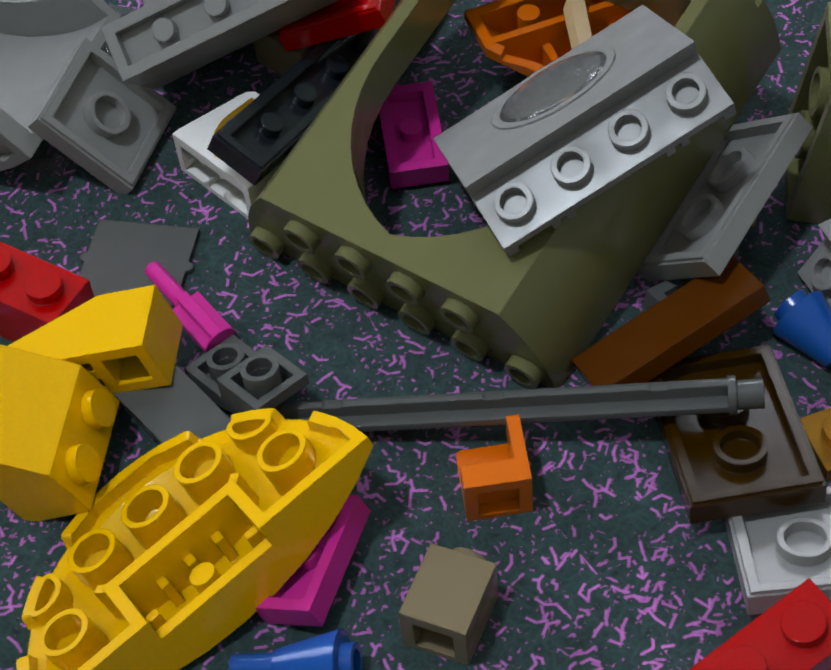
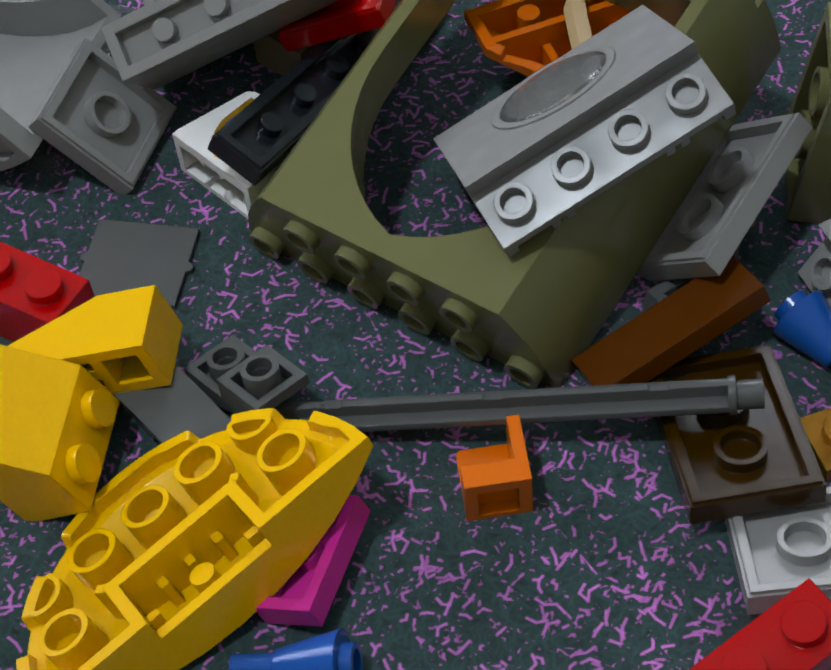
dark pink axle [145,261,237,353] -> none
dark pink plate [379,81,450,189] -> none
dark tan brick [398,543,499,666] -> none

